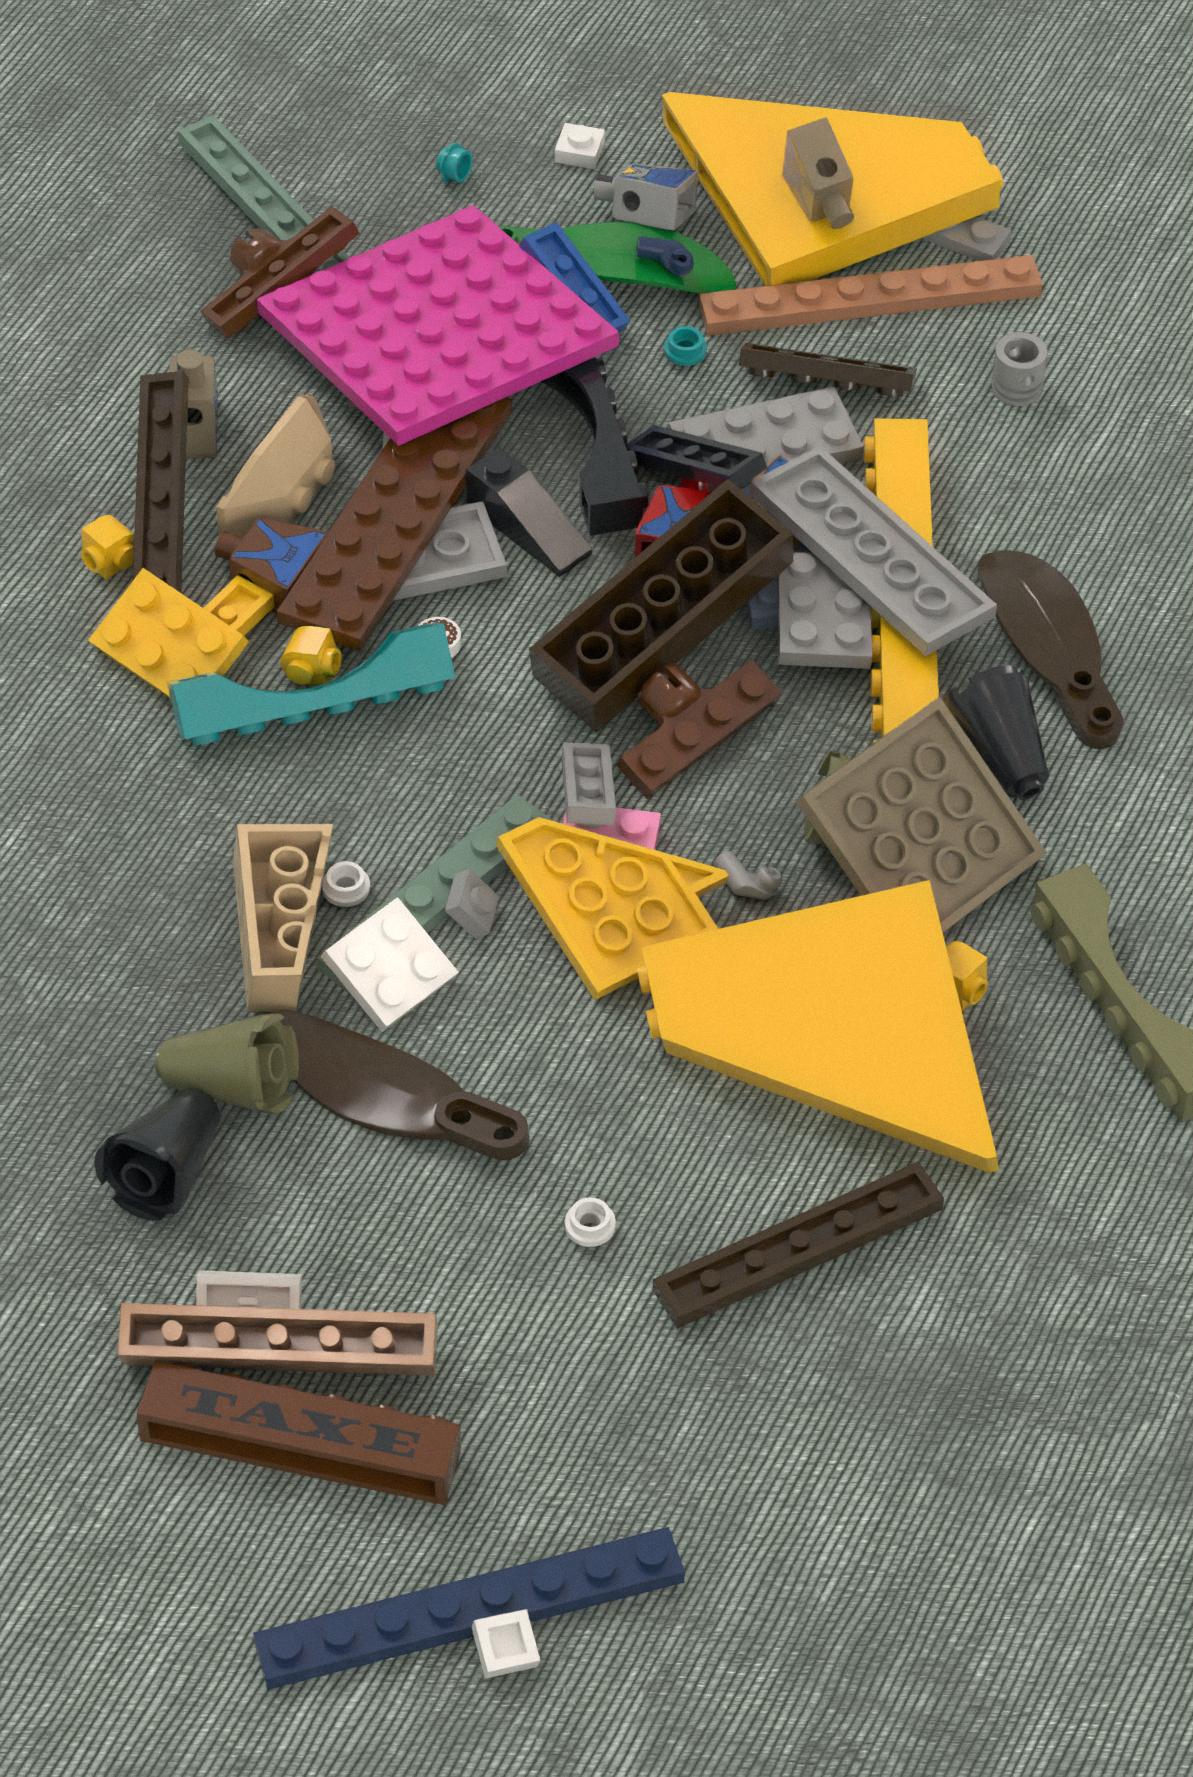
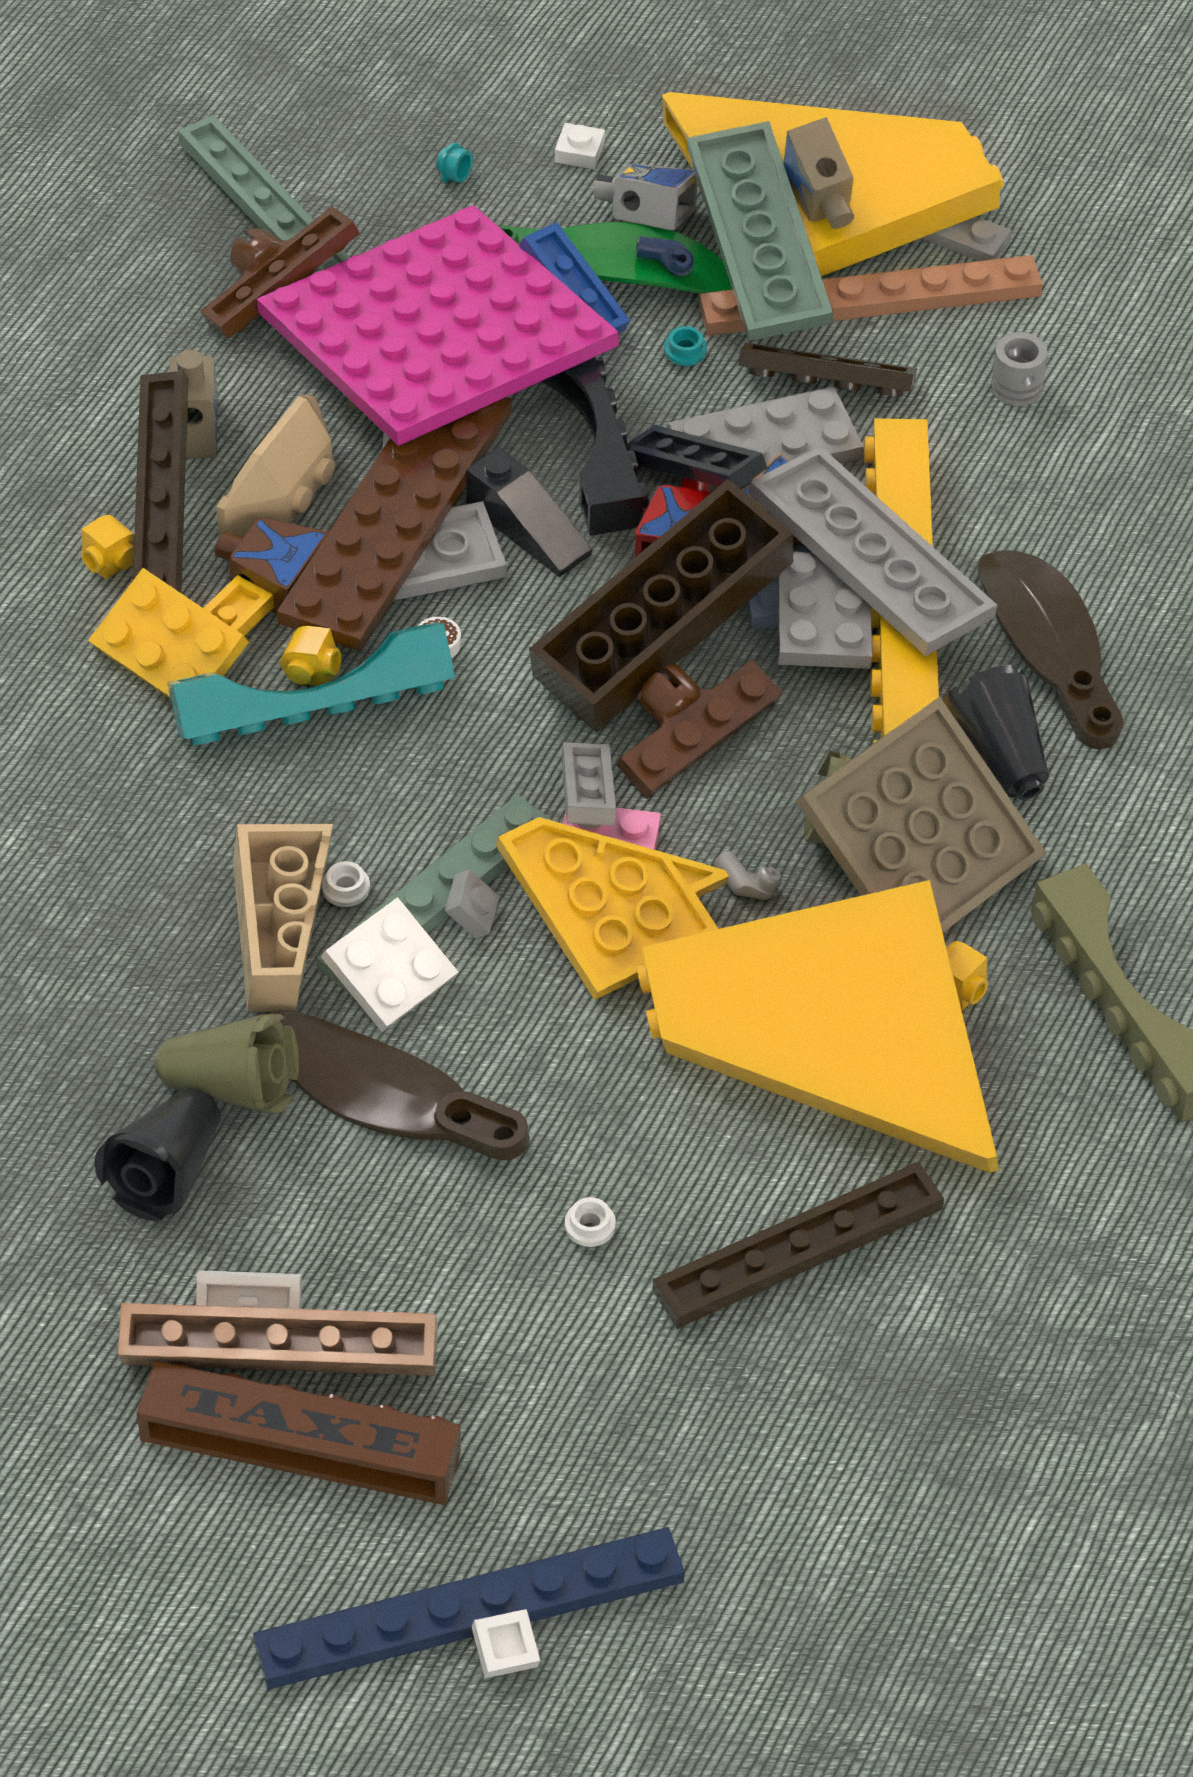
none -> sand green plate [687,121,833,341]

